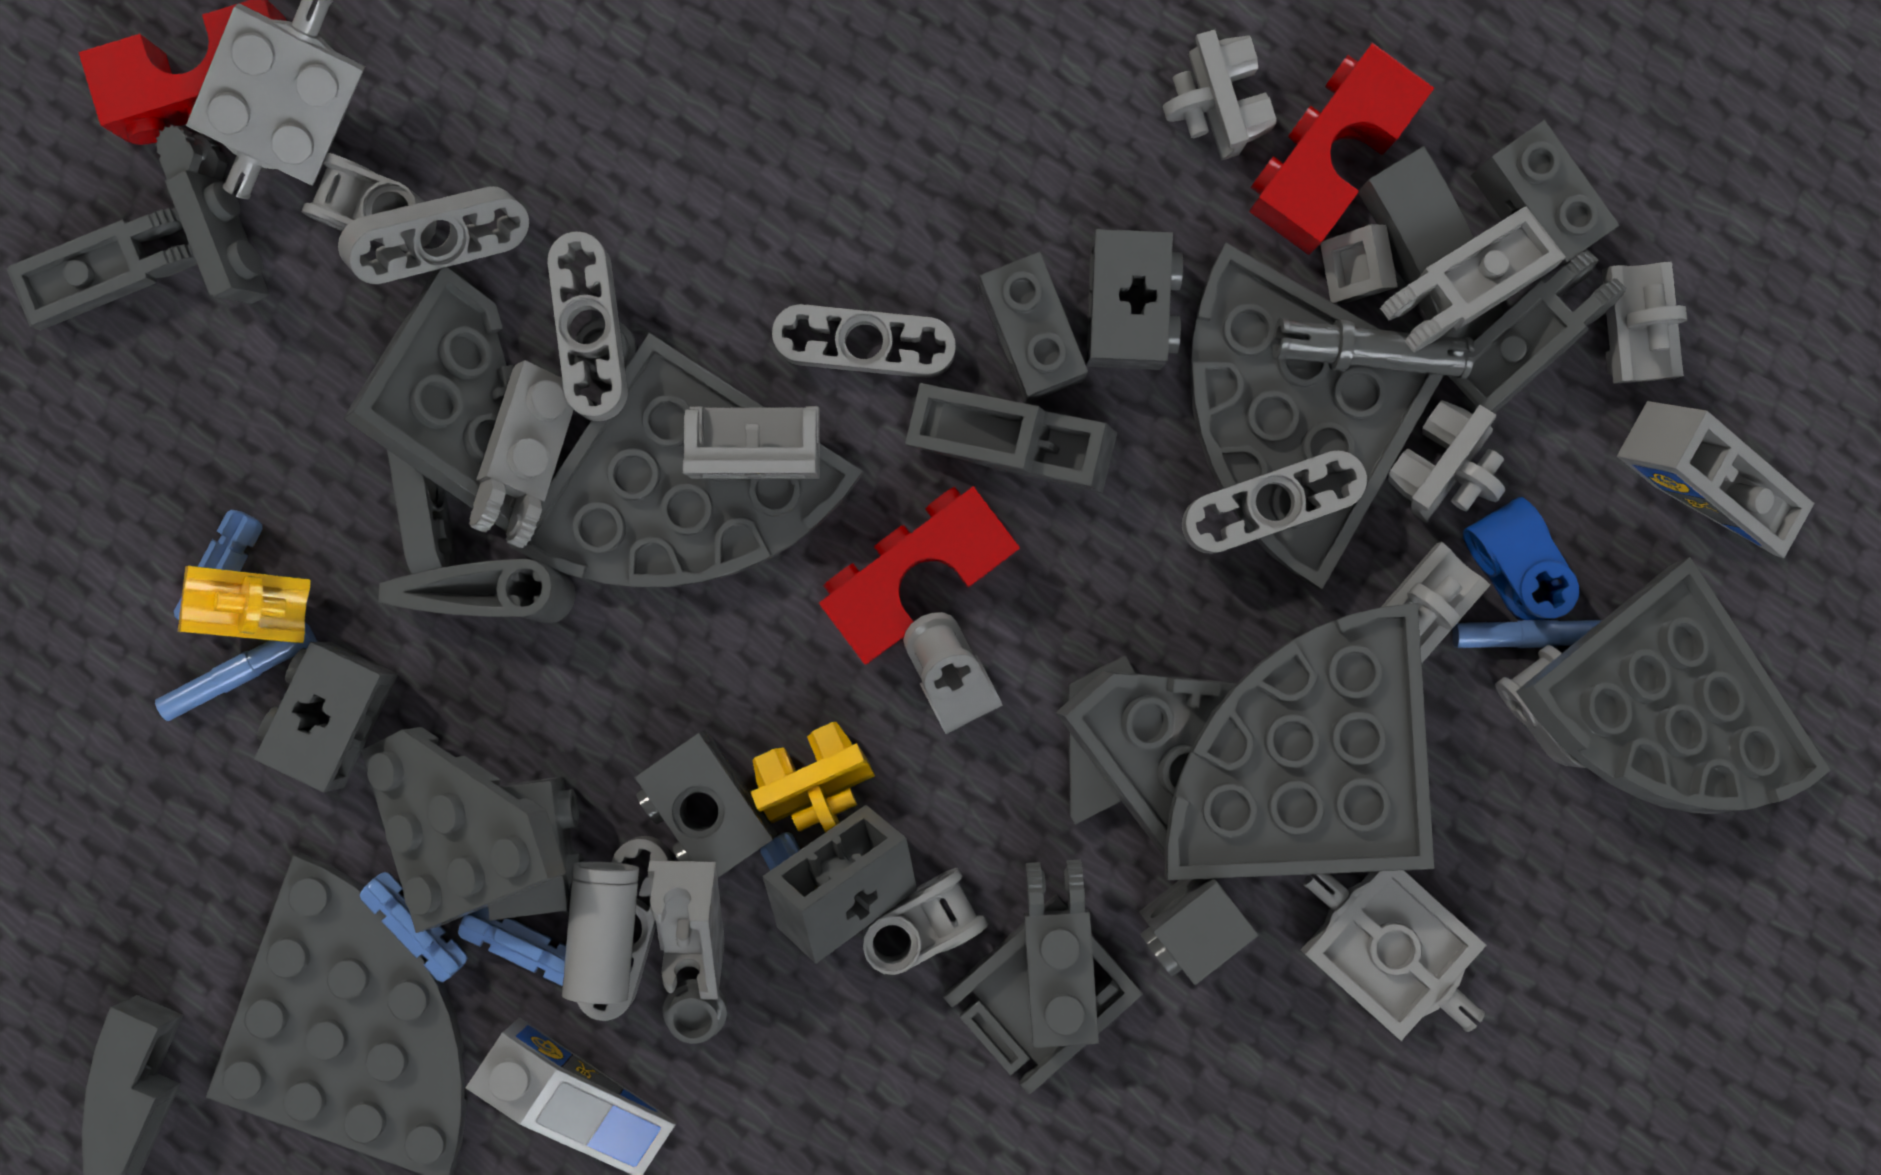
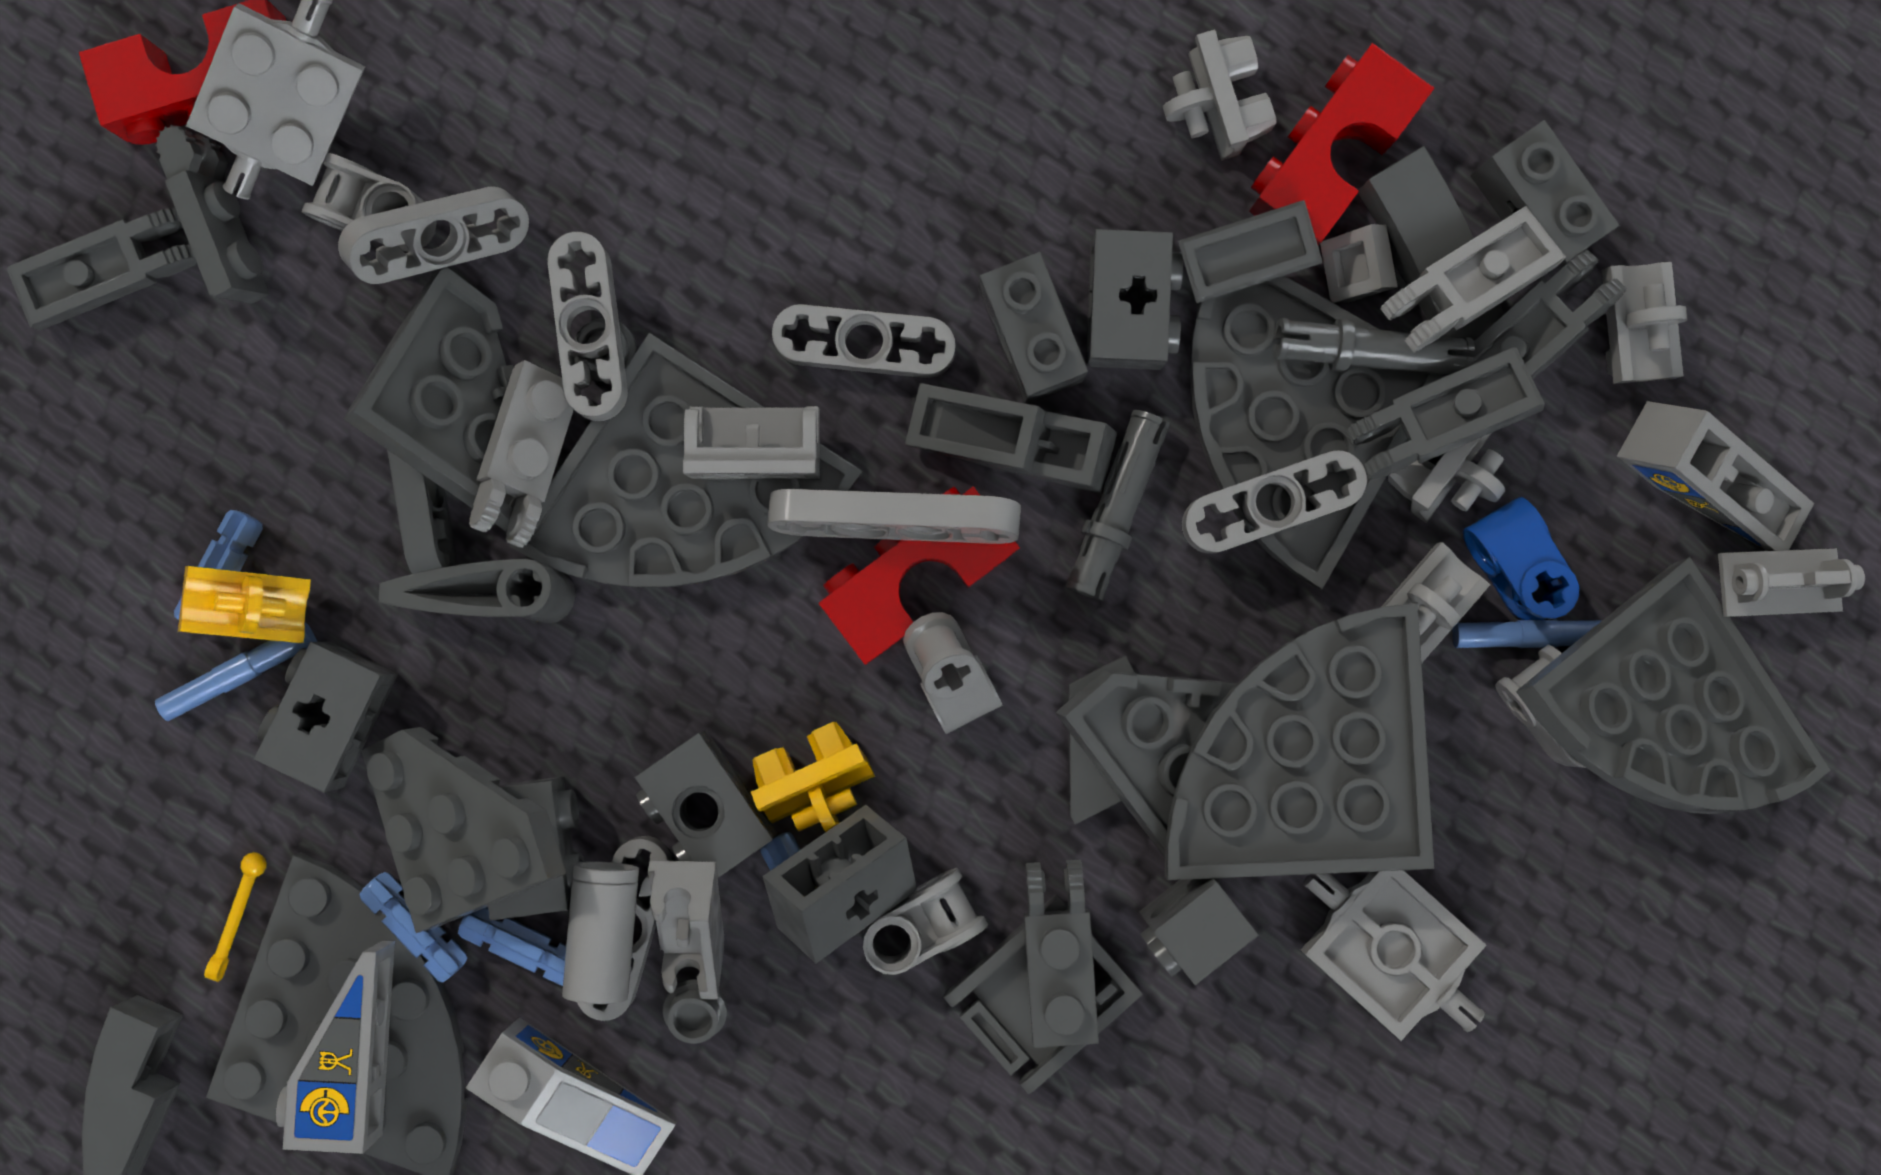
none -> yellow hinge [204,852,267,982]
none -> slope [276,941,395,1154]
none -> light grey beam [767,489,1021,544]
none -> dark grey pin [1064,410,1171,601]
none -> dark grey tile [1178,200,1323,303]
none -> dark grey hinge [1346,347,1545,480]
none -> light grey hinge [1718,548,1865,617]

